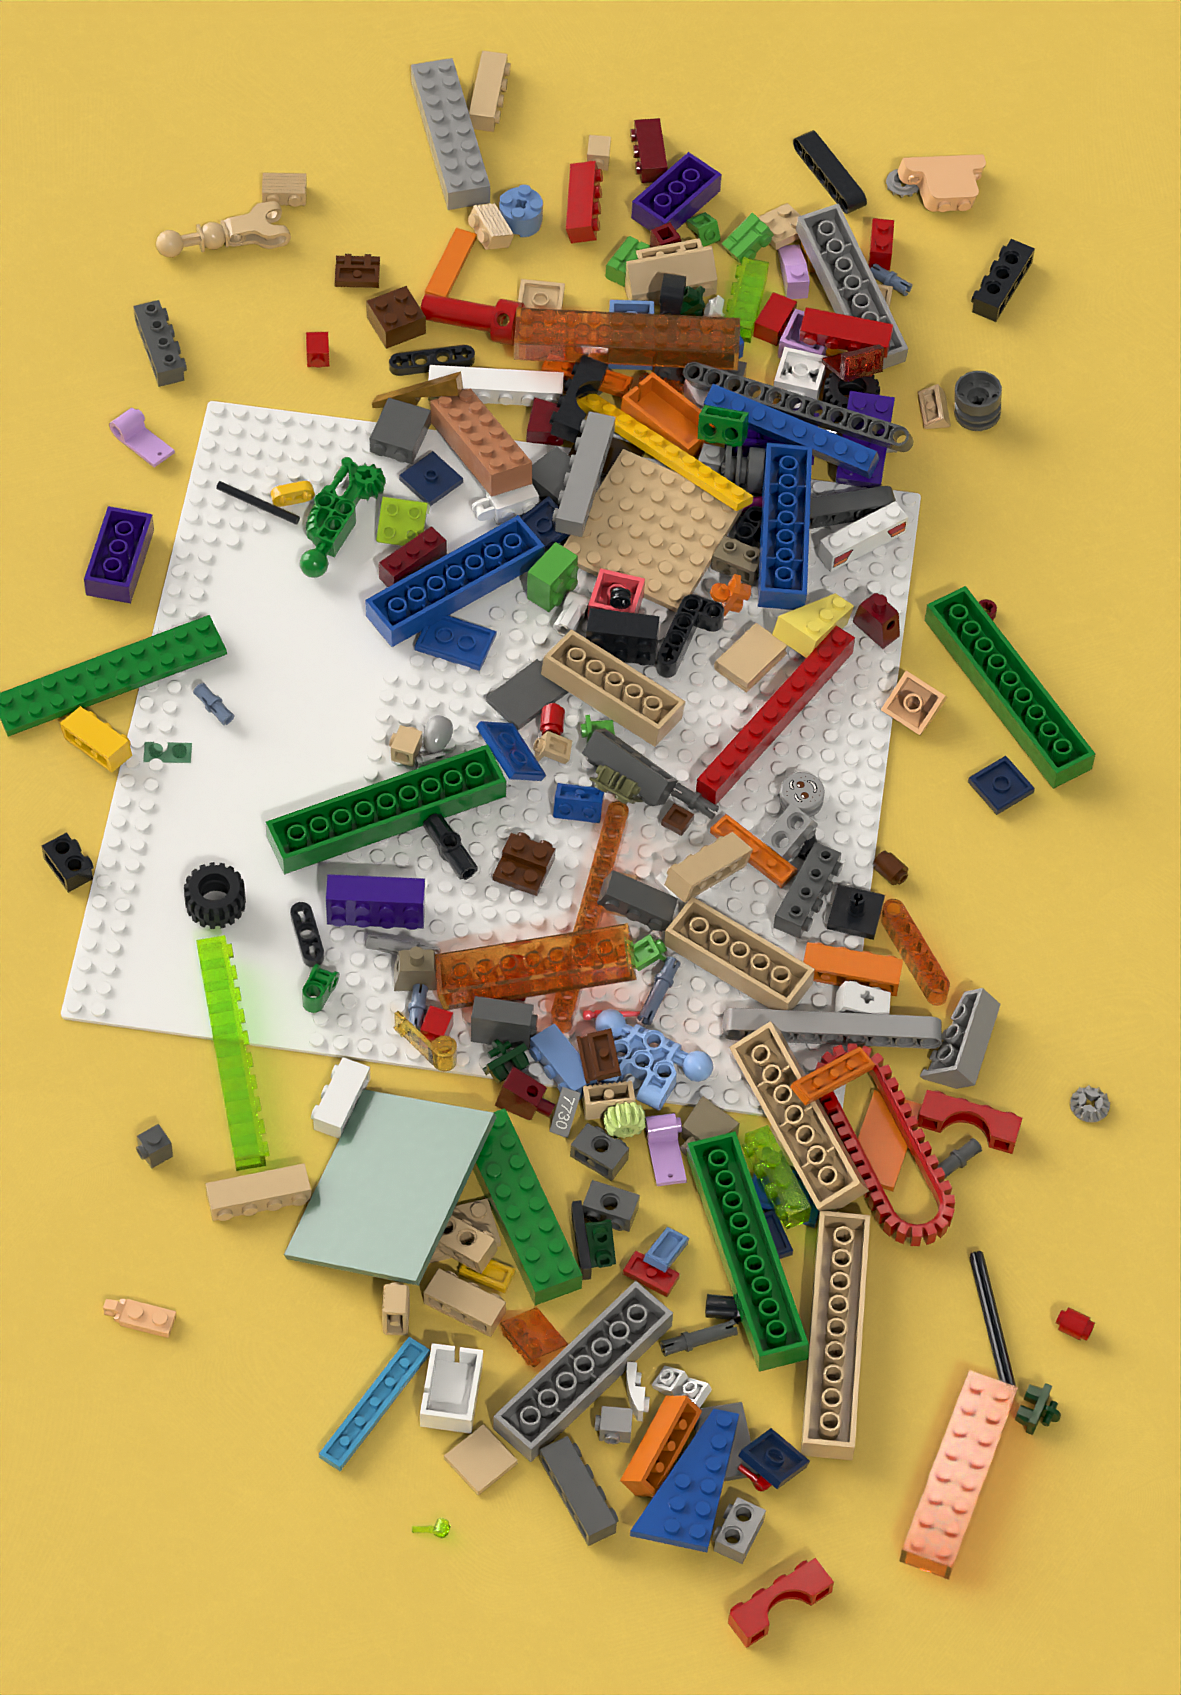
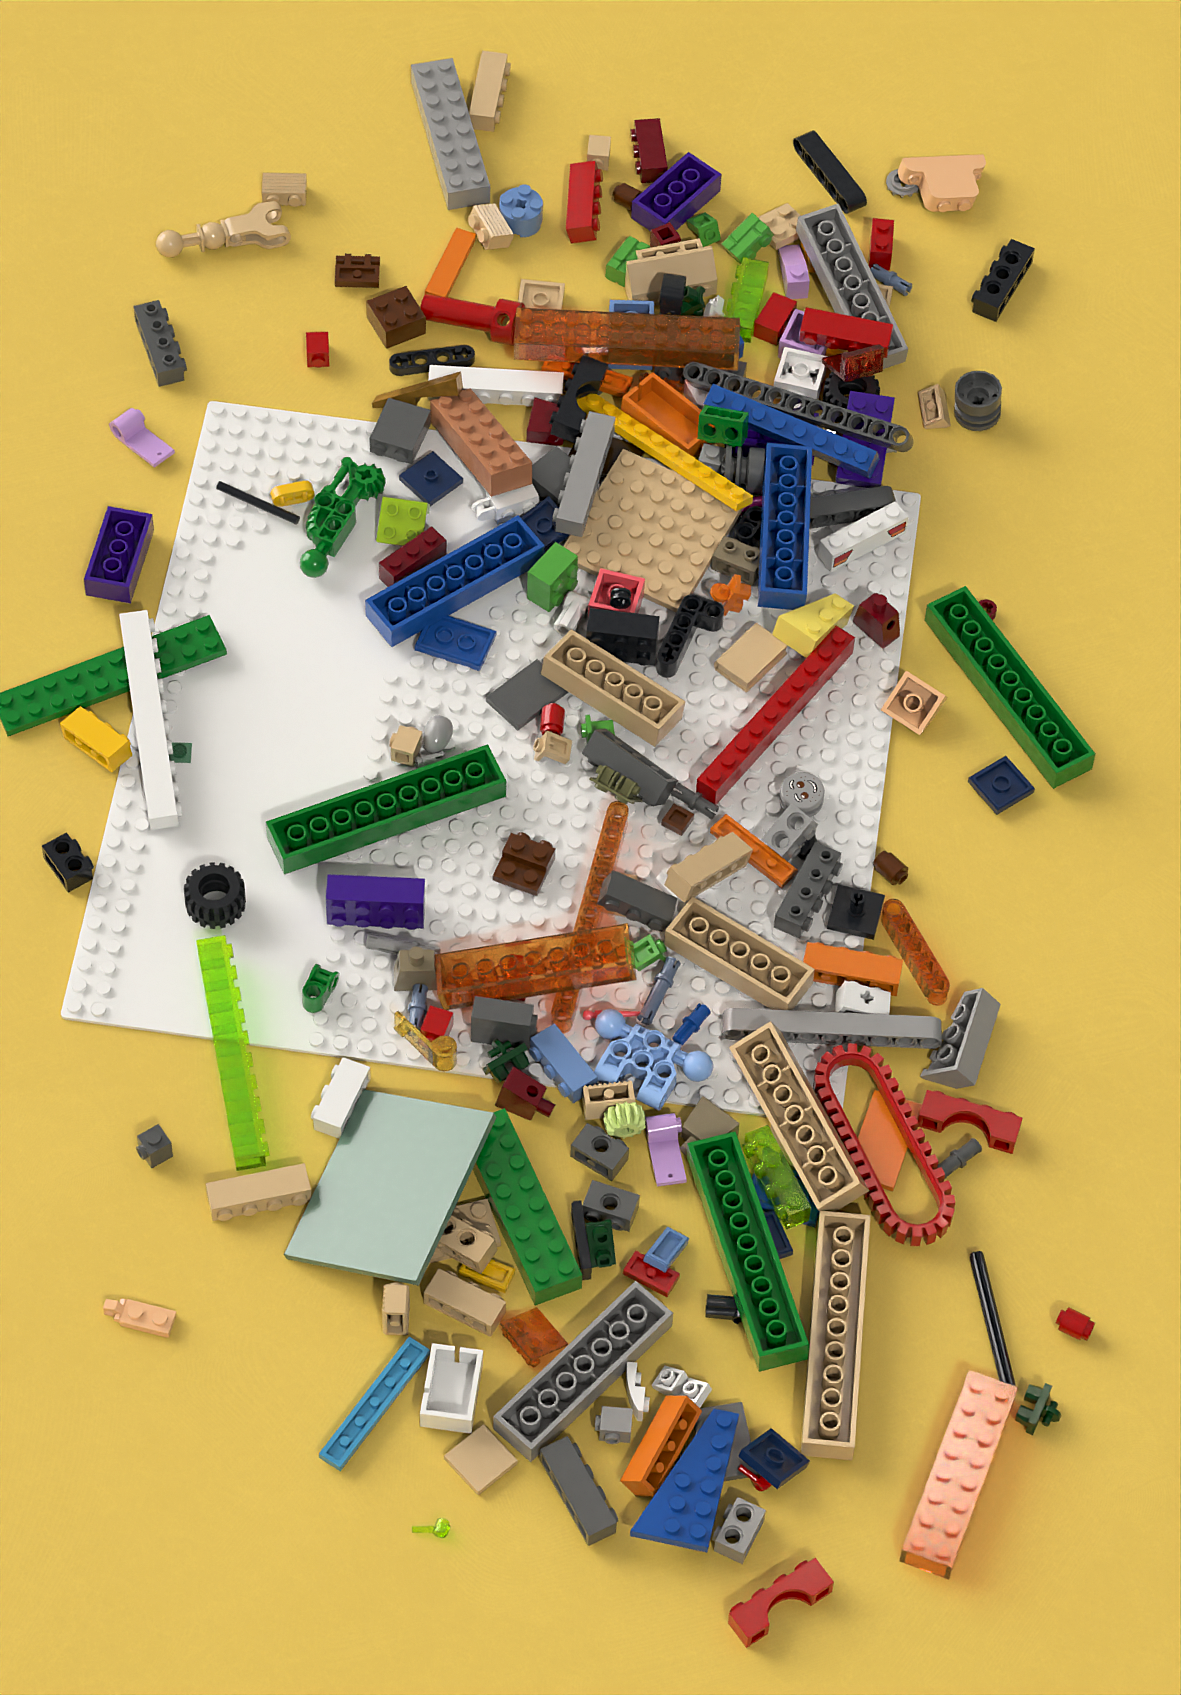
sand blue pin [193,683,234,726] -> none
black beam [290,902,324,967] -> none
black piece [423,813,478,880] -> none
blue tile [476,721,546,781] -> none
light grey sticker [549,1087,581,1138] -> none
blue bracket [553,783,605,823] -> none
reddish brown plate [576,1028,622,1084] -> none
dark grey pin [660,1319,738,1356] -> none
orange tile [790,1047,876,1106] -> none
light grey gear [1070,1085,1110,1122] -> none
none -> white brick [119,610,182,830]
none -> reddish brown brick [612,183,642,211]
none -> blue axle [672,1003,711,1046]

